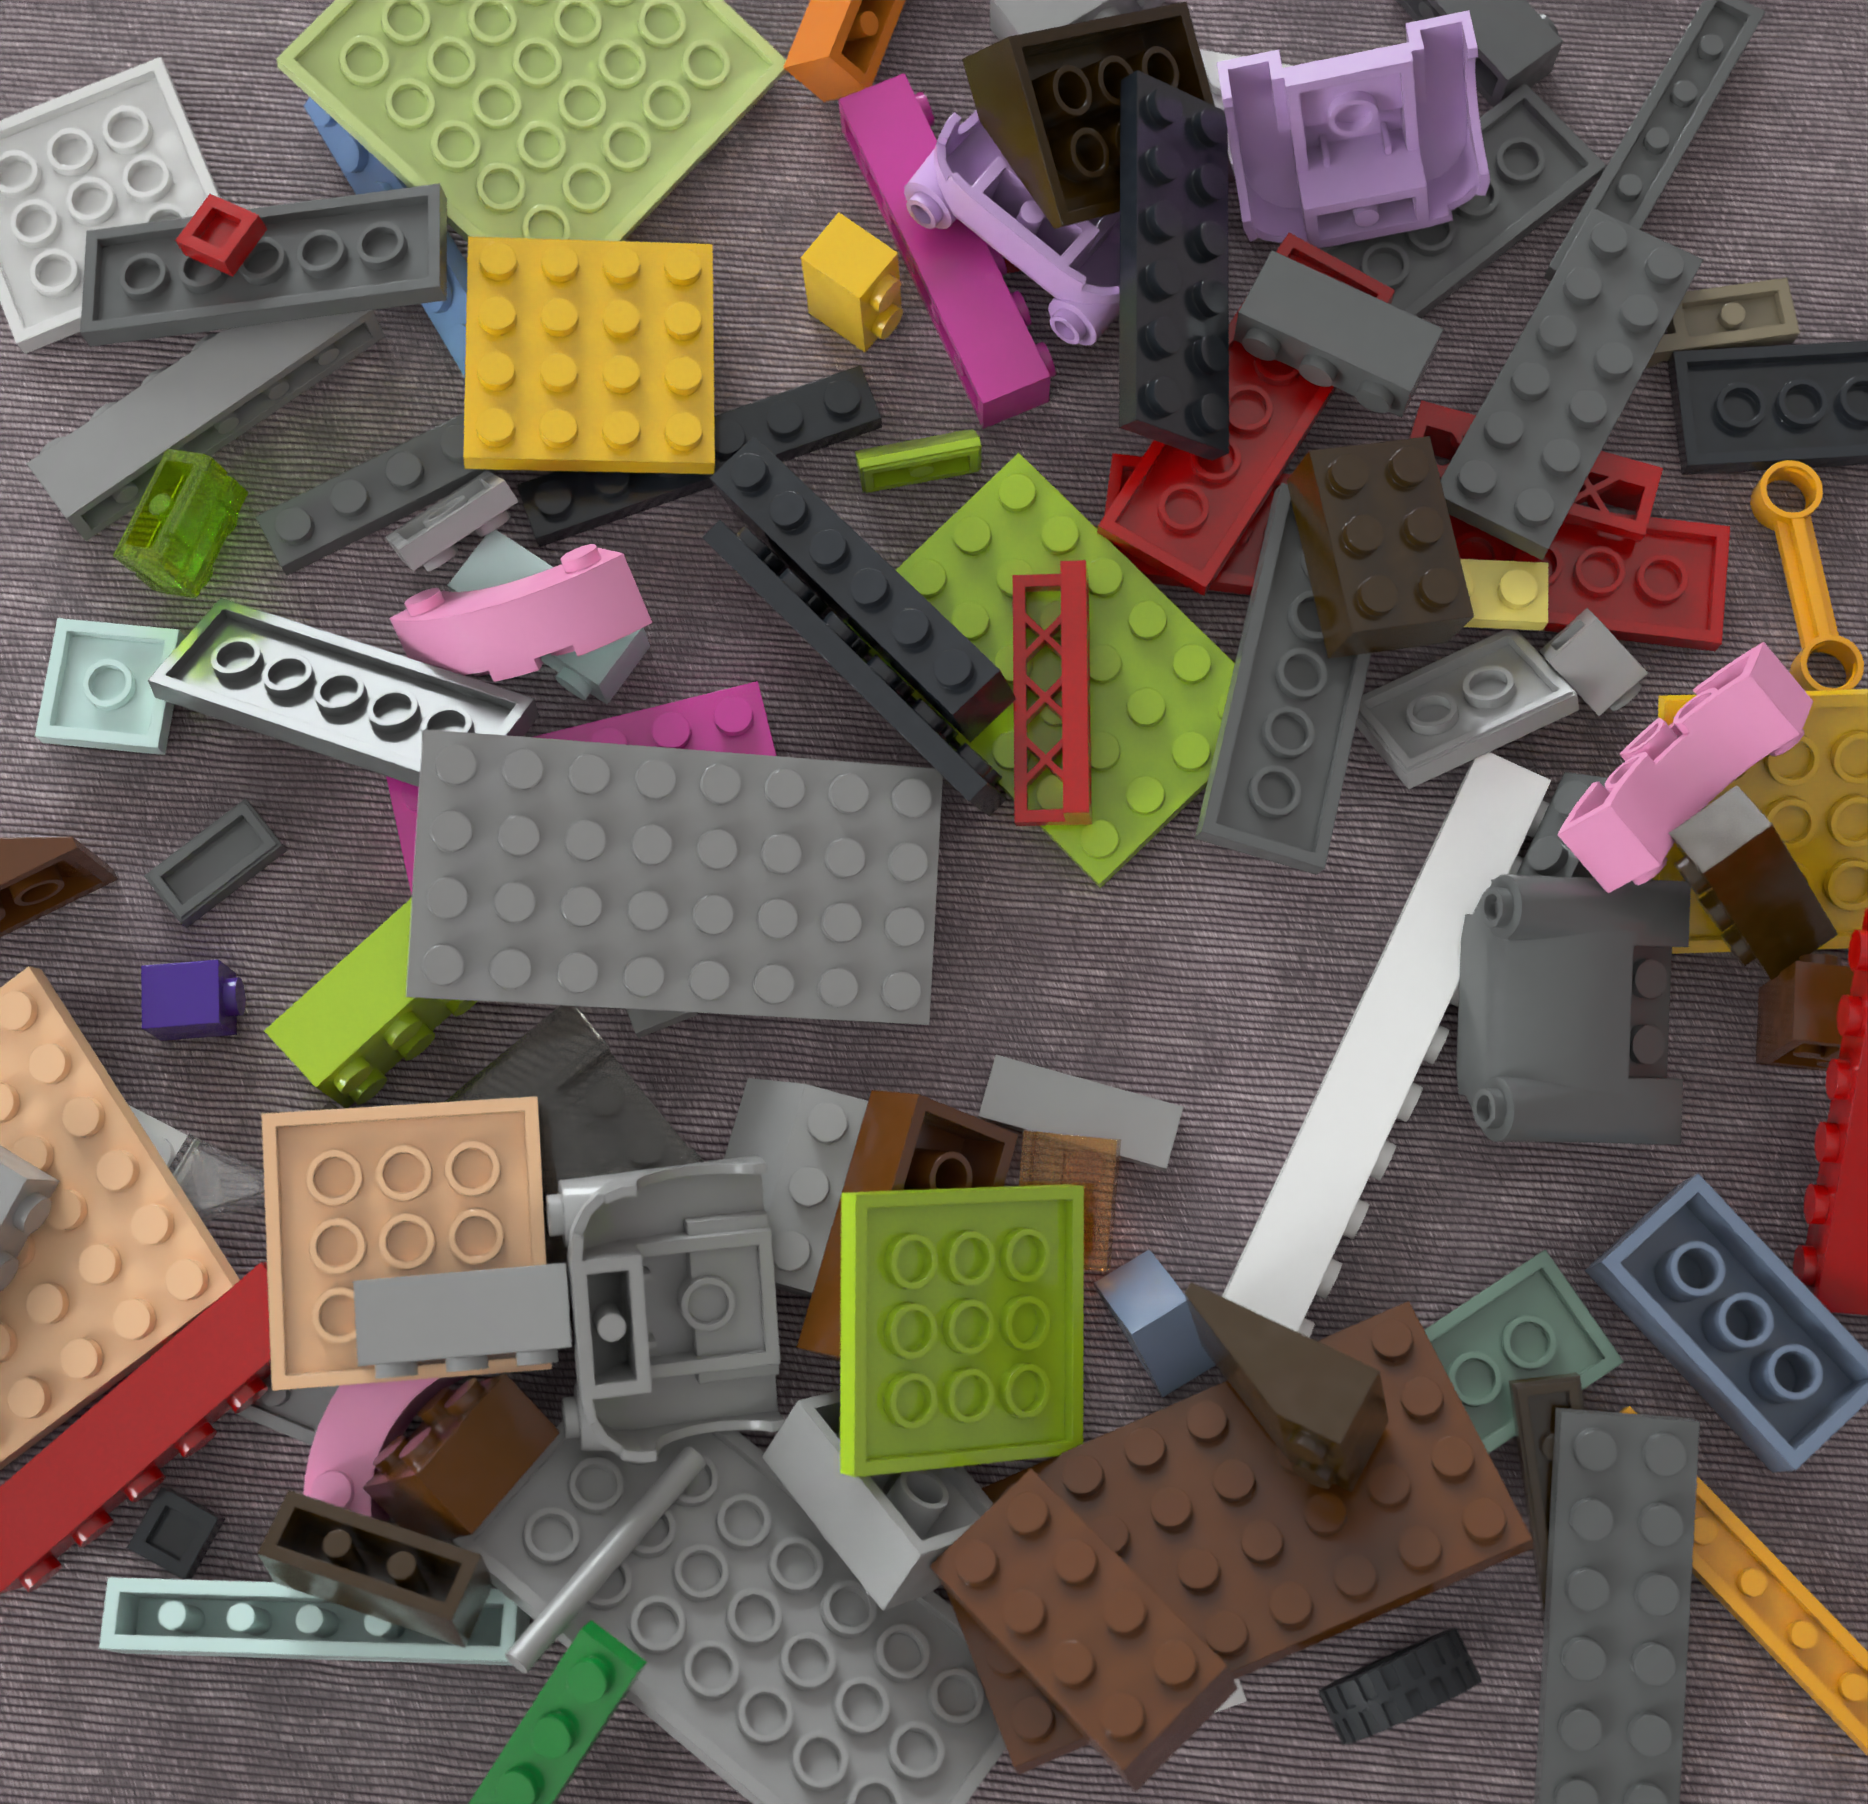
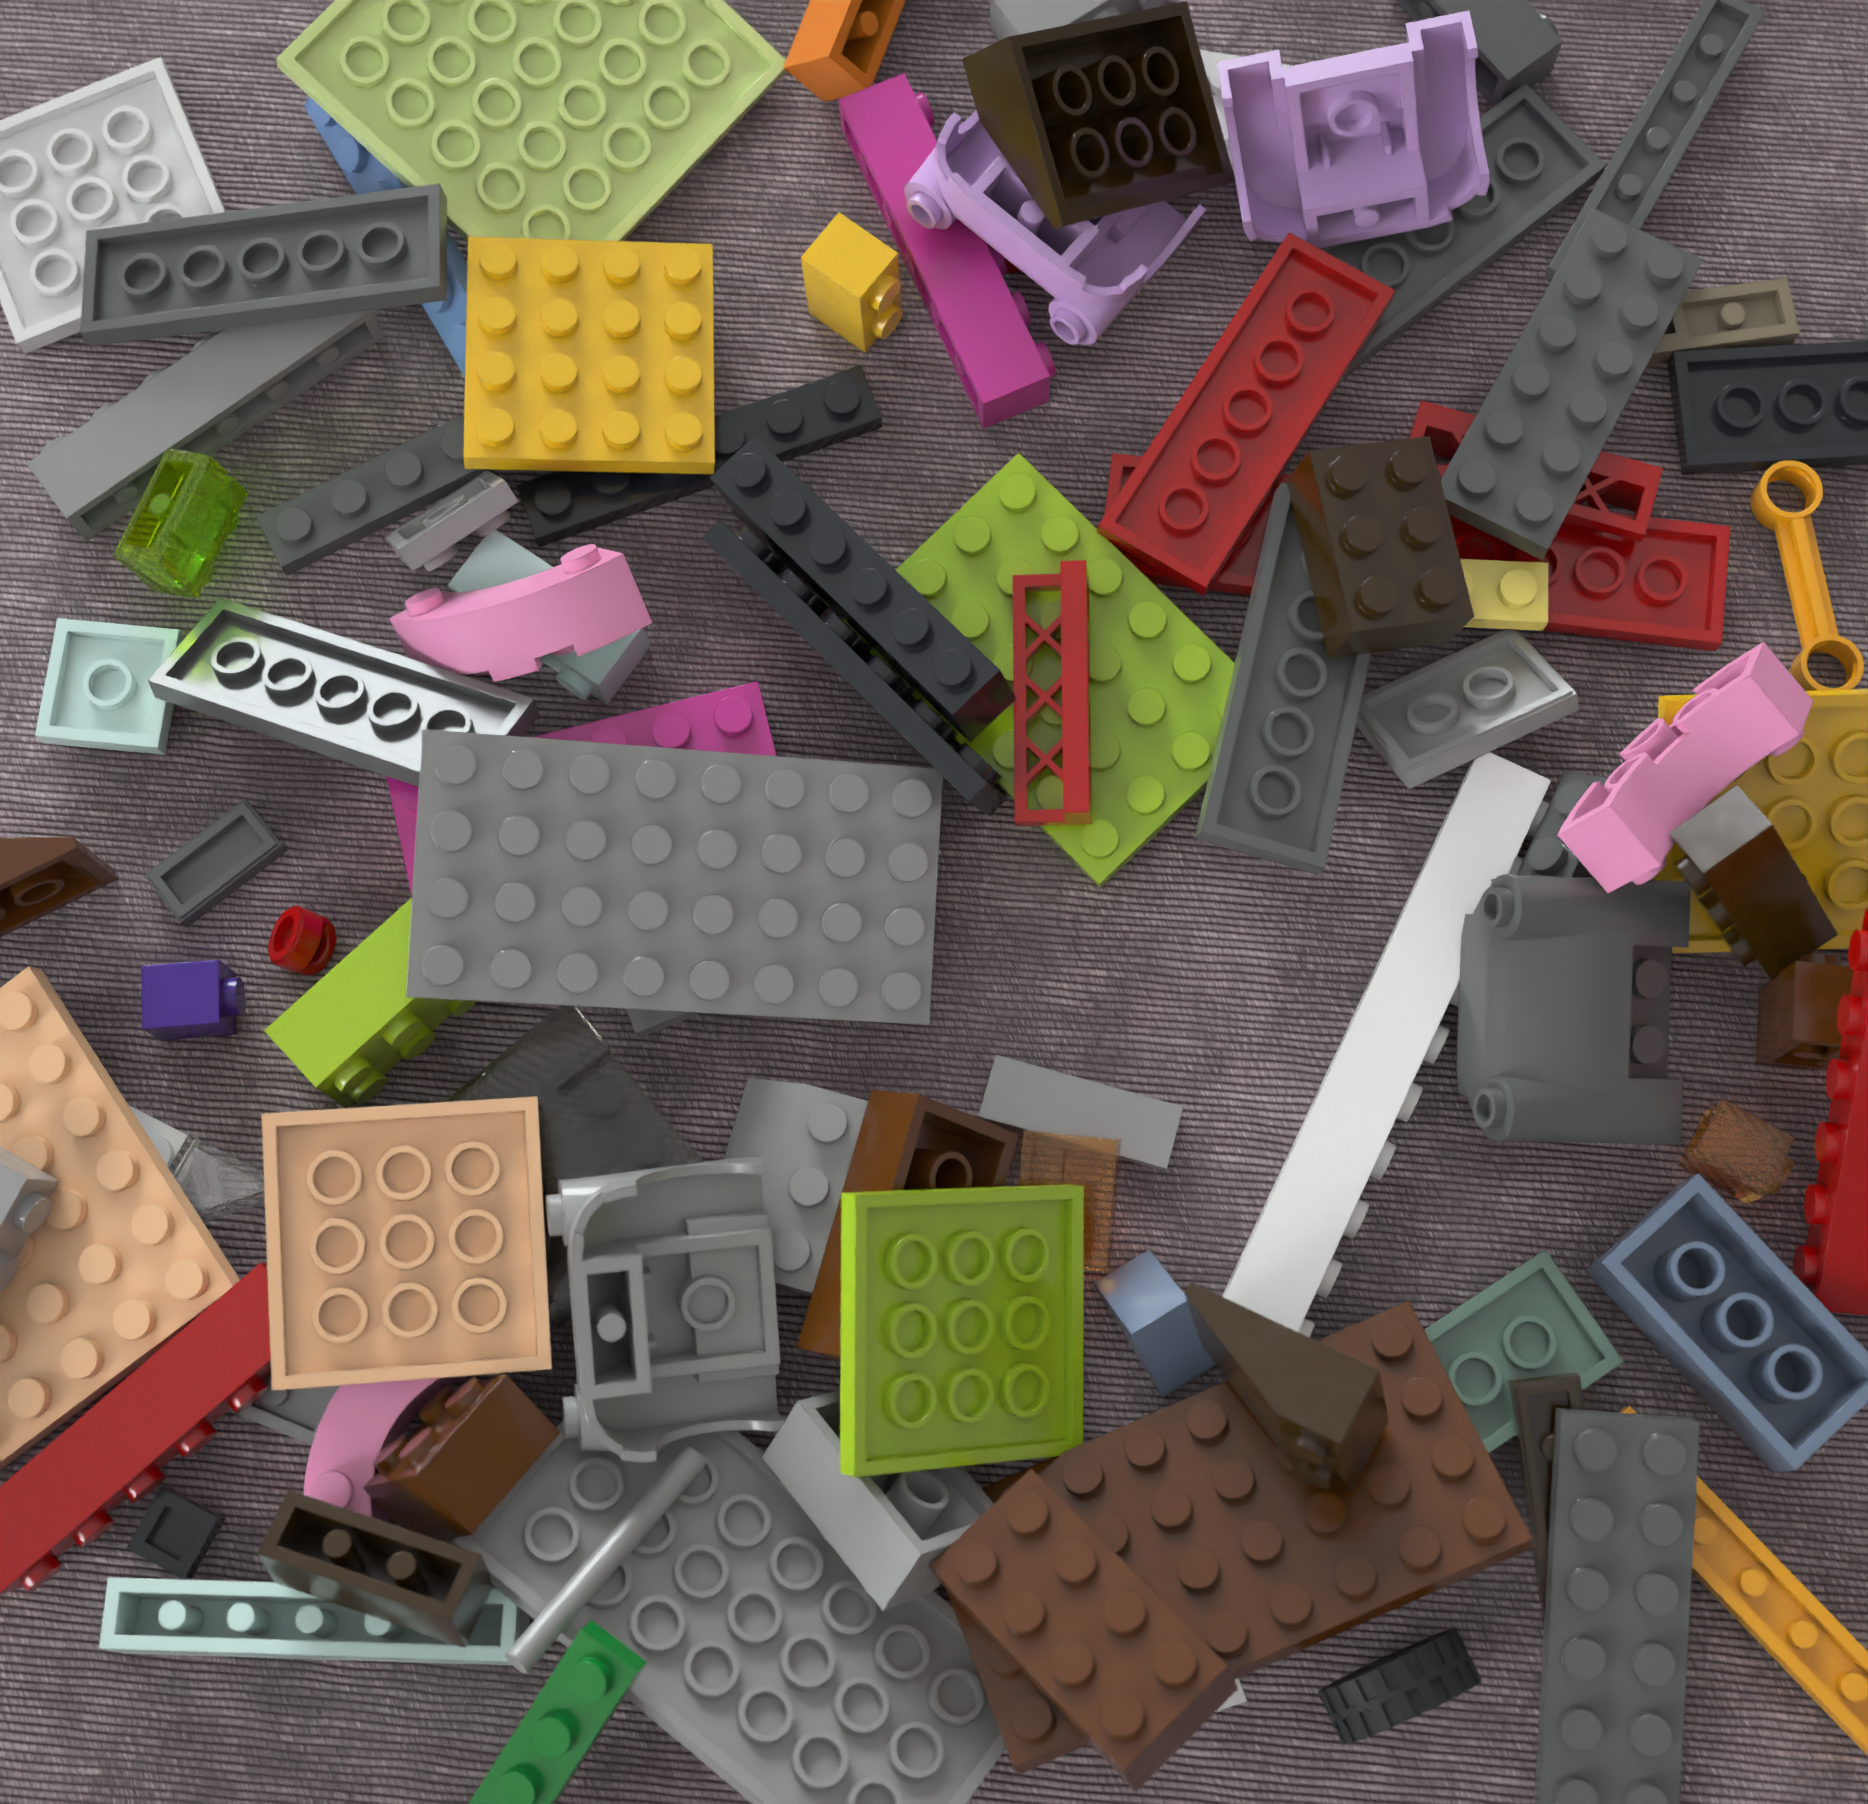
red plate [175,194,267,277] -> none
light grey brick [353,1263,572,1379] -> none
lime slope [855,429,982,493] -> none
black plate [1119,70,1229,461] -> none
dark grey brick [1234,251,1443,418] -> none
light grey brick [1539,608,1648,716] -> none
none -> red tile [268,905,337,976]
none -> clear orange brick [1677,1099,1795,1204]

